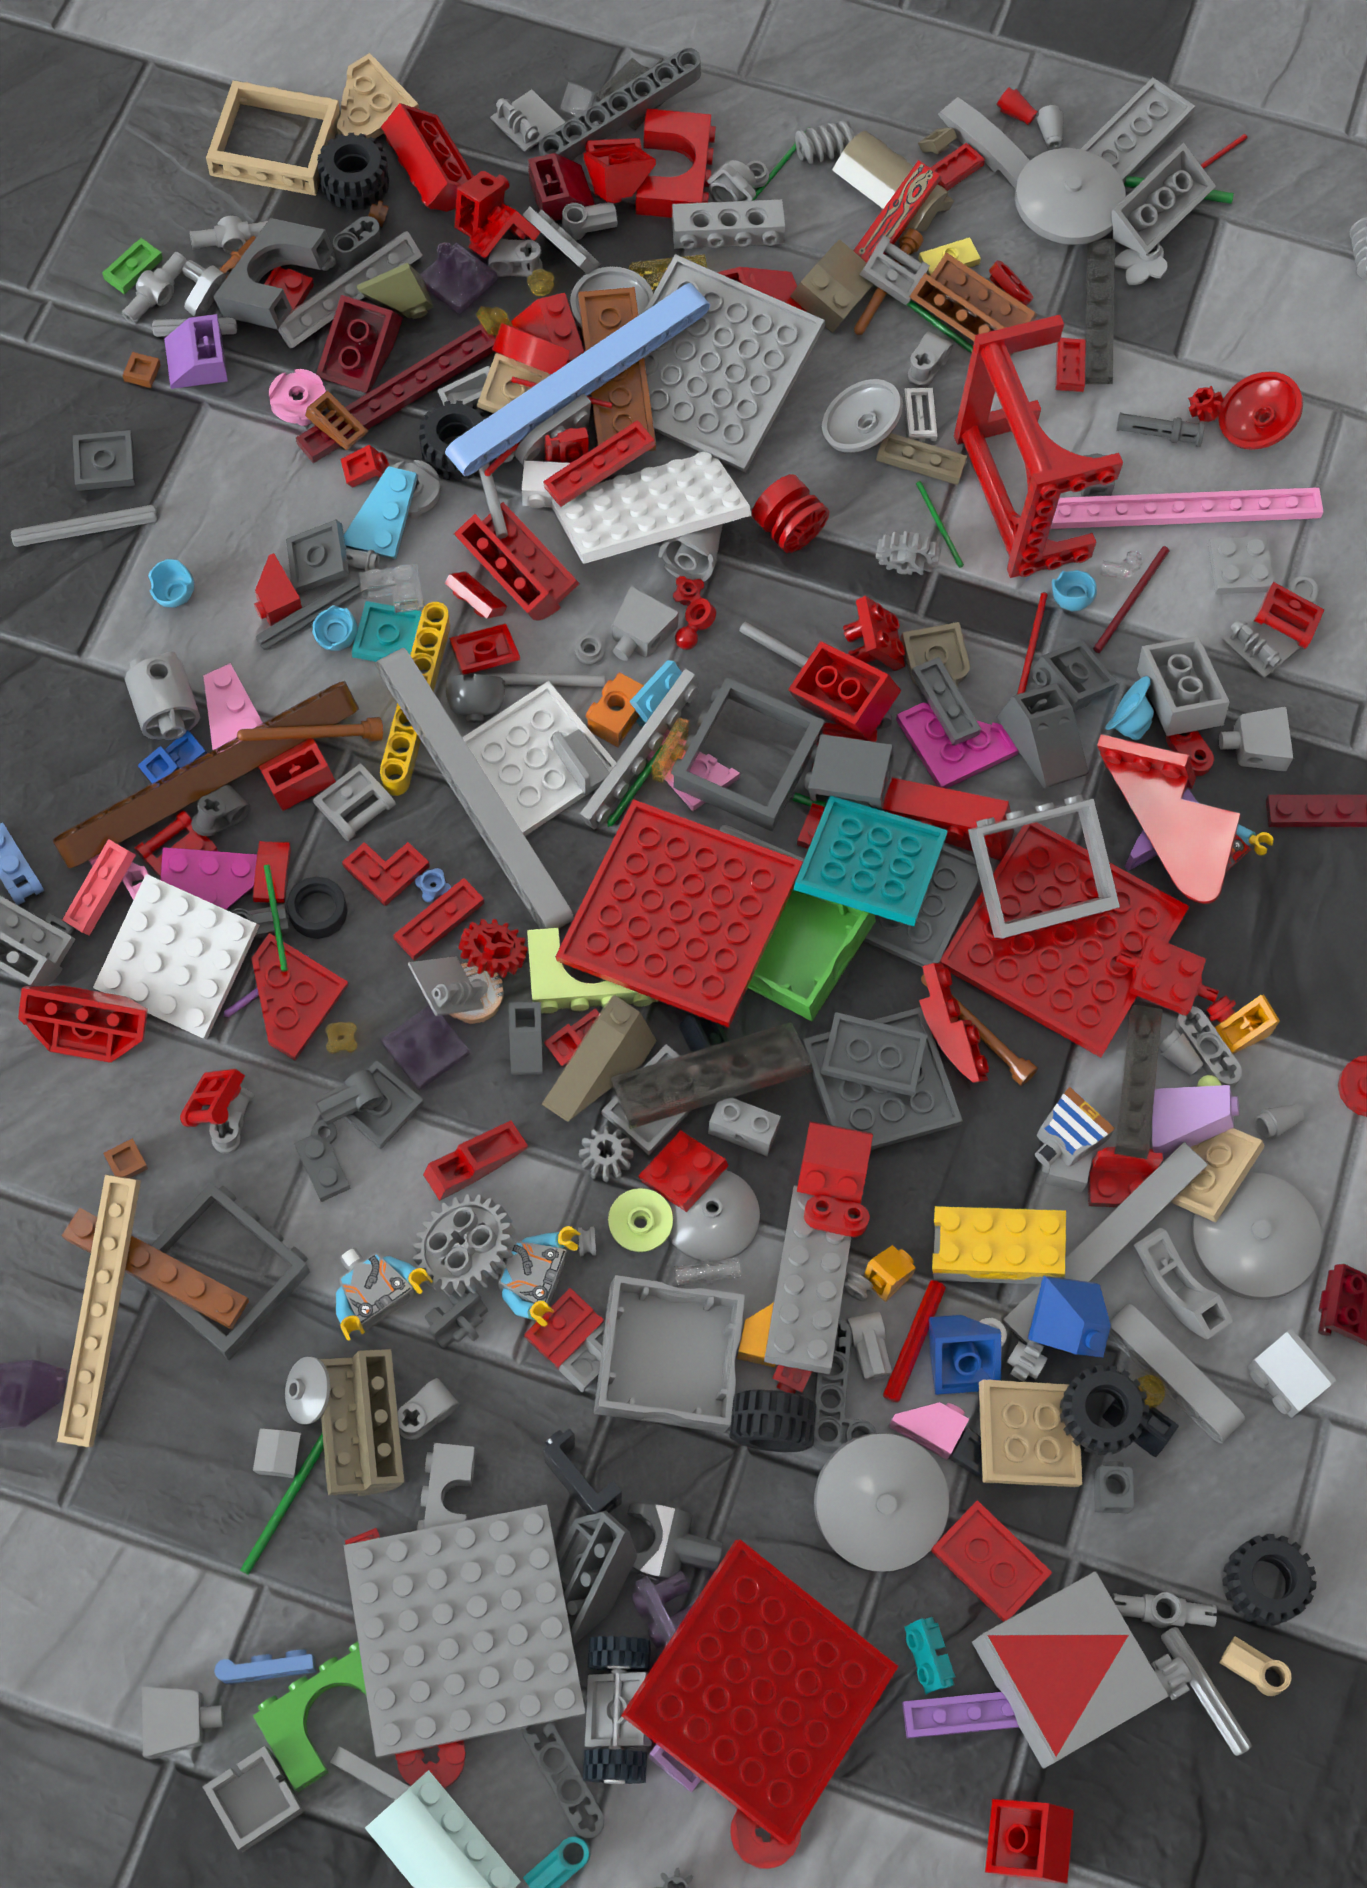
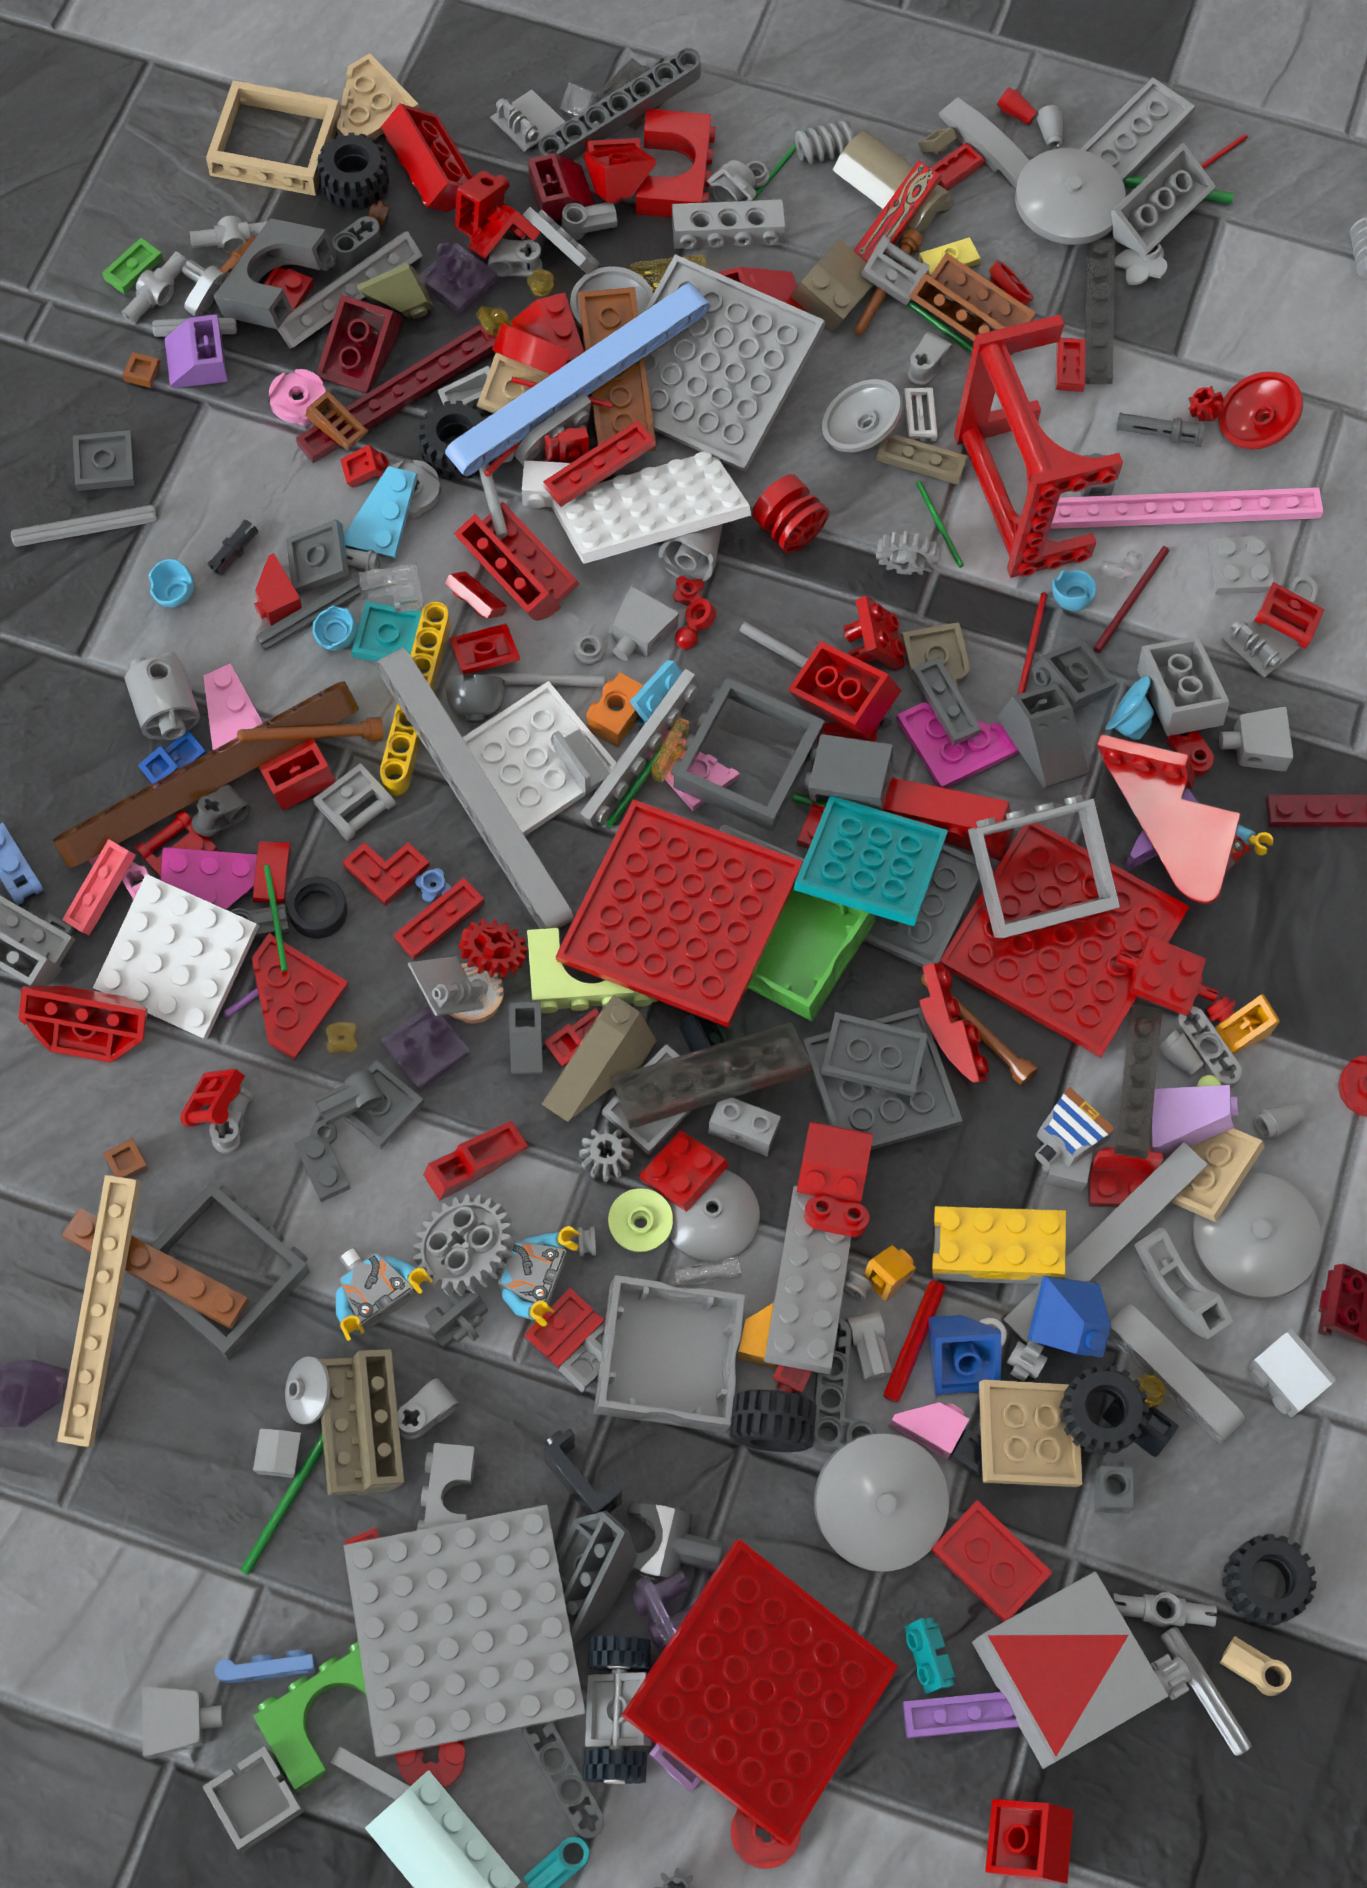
none -> black pin [207,520,259,576]

